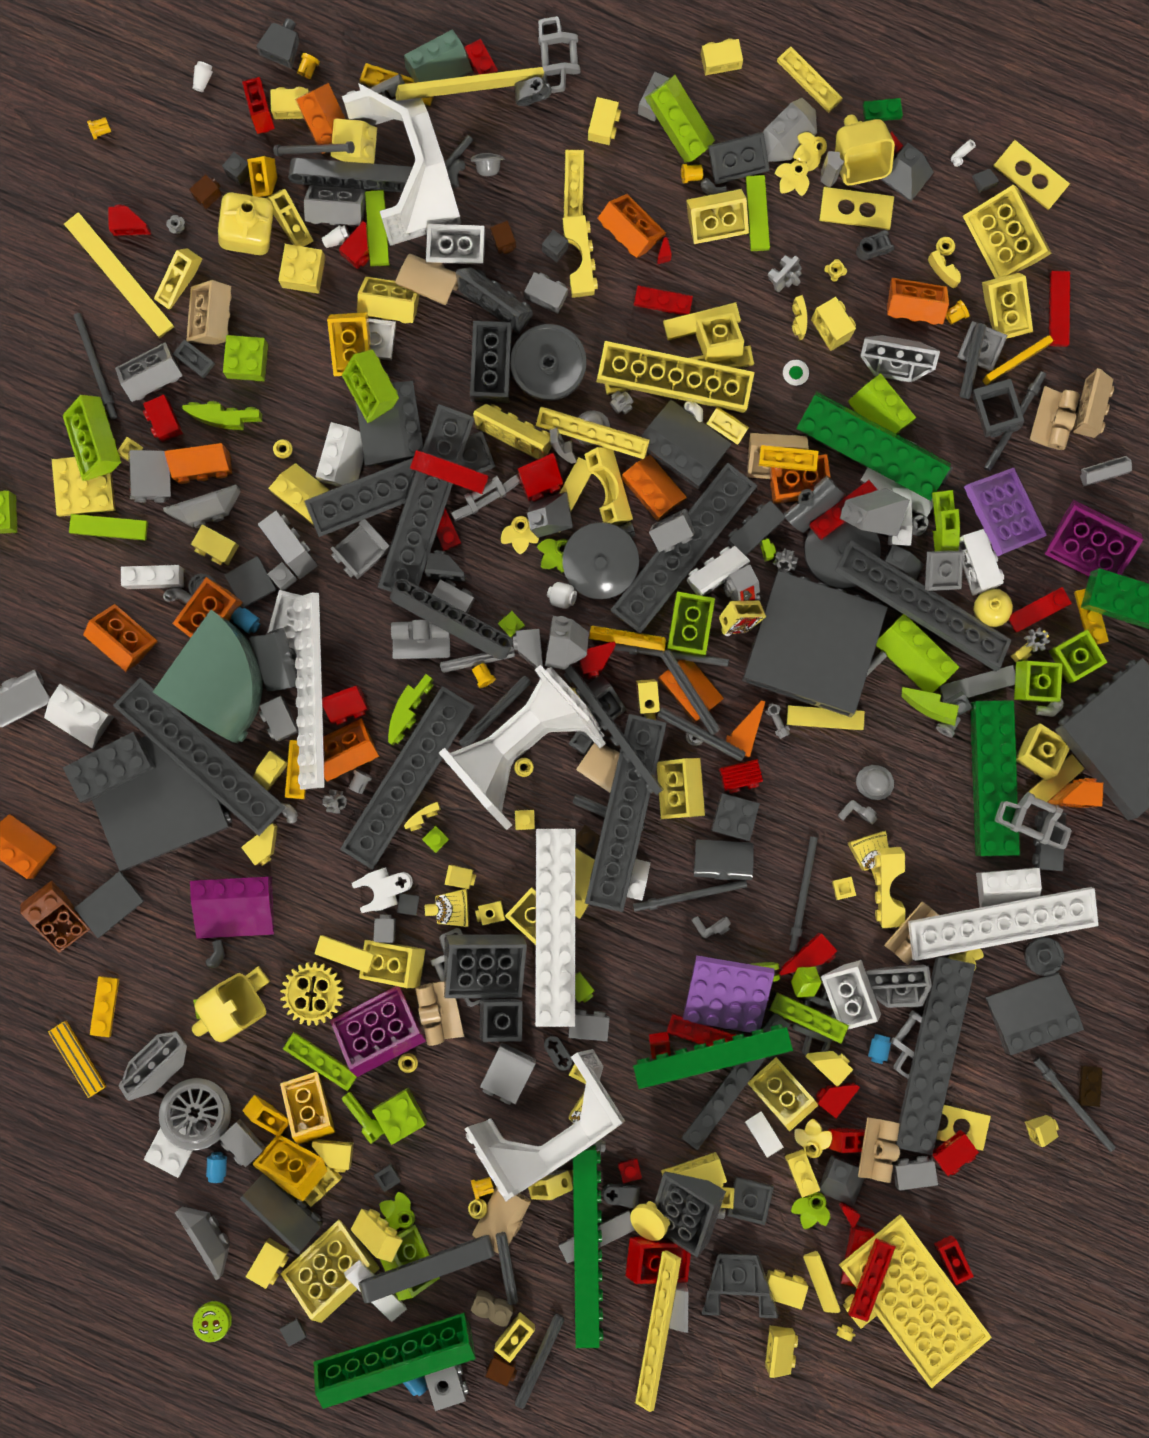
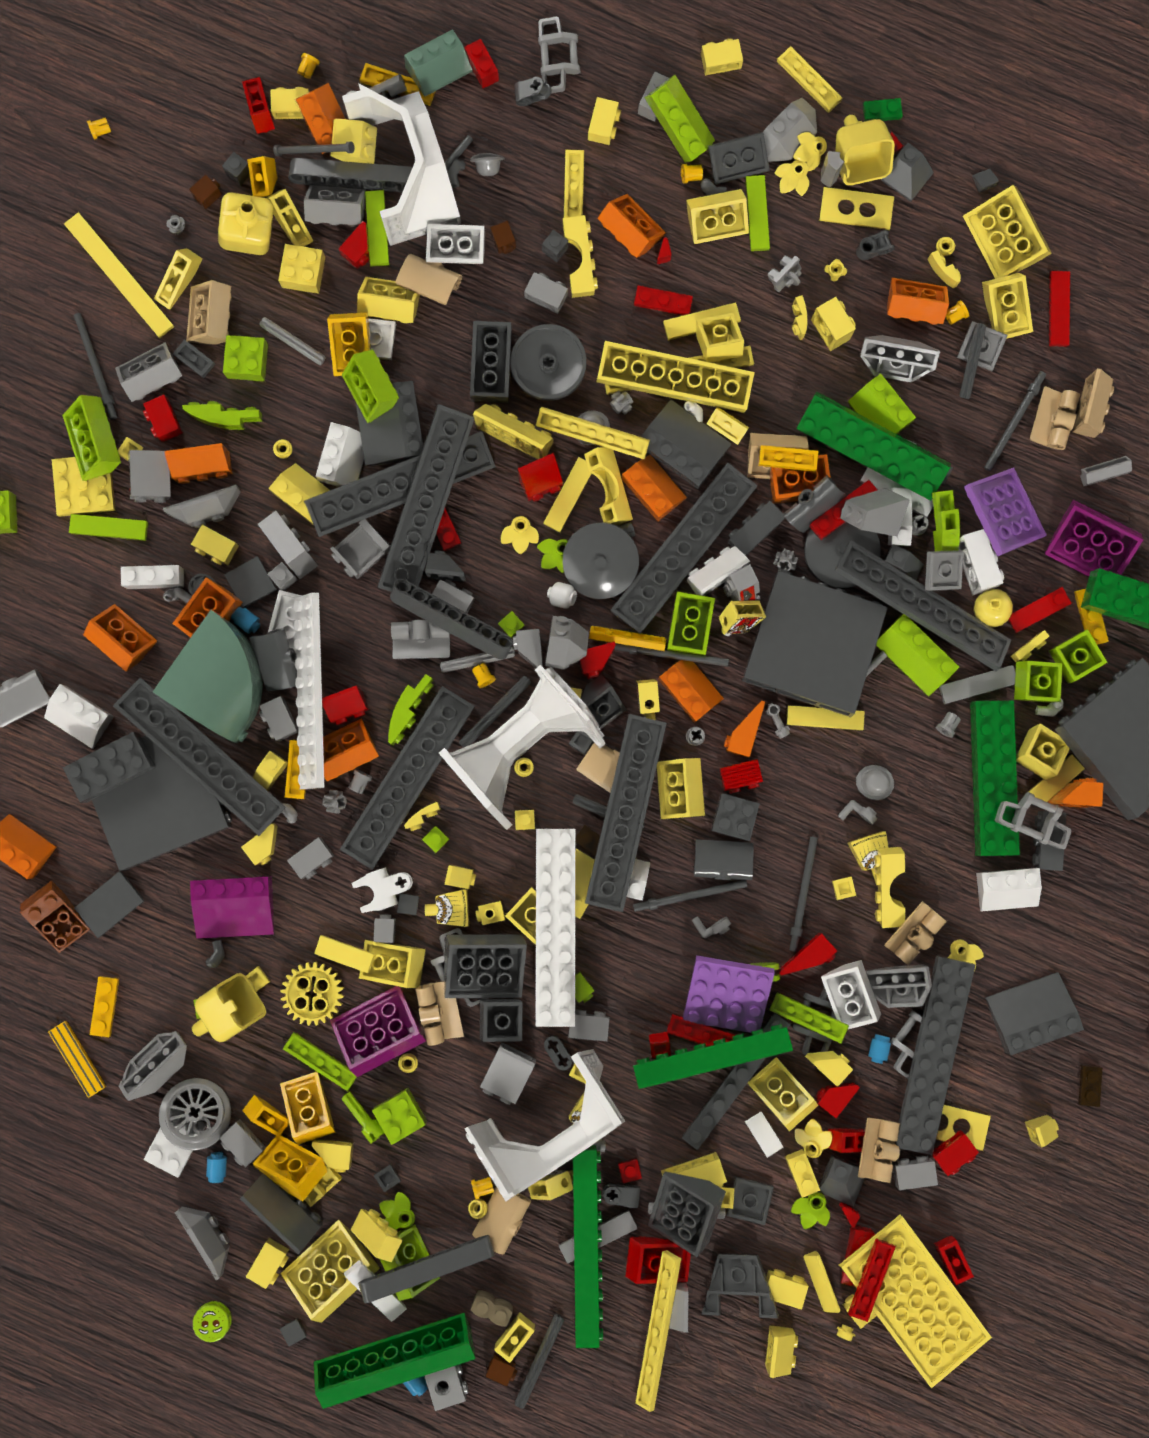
red slope [108,204,151,236] -> none
white cone [193,61,213,92] -> none
dark grey torso [256,18,299,69] -> none
white cone [322,225,350,248] -> none
light yellow tile [395,67,544,101] -> none
red slope [410,450,489,495] -> none
light grey bar [451,474,520,521] -> none
dark grey slope [455,267,533,334] -> none
dark grey axle [496,1232,518,1305] -> none
dark grey slope [527,492,573,538] -> none
light grey slope [550,428,577,464] -> none
dark grey plate [564,664,664,795] -> none
light yellow tile [630,1201,670,1241] -> none
light grey slope [649,508,695,552] -> none
dark grey axle [658,708,746,761] -> none
dark grey axle [661,650,720,735] -> none
lime plate [760,539,776,562] -> none
white sticker [783,360,809,386] -> none
lime brick [791,967,822,997] -> none
lime slope [902,687,959,726] -> none
white plate [908,887,1098,961] -> none
dark grey plate [945,691,972,716] -> none
white arm [951,139,976,167] -> none
dark grey window [972,379,1024,438] -> none
yellow tile [983,336,1053,386] -> none
light yellow piece [993,140,1070,210] -> none
light grey gear [1024,627,1050,652] -> none
dark grey tile [1024,937,1064,976] -> none
dark grey bar [1033,1057,1116,1152] -> none
none -> light grey axle [259,317,326,365]
none -> light grey brick [287,837,335,880]

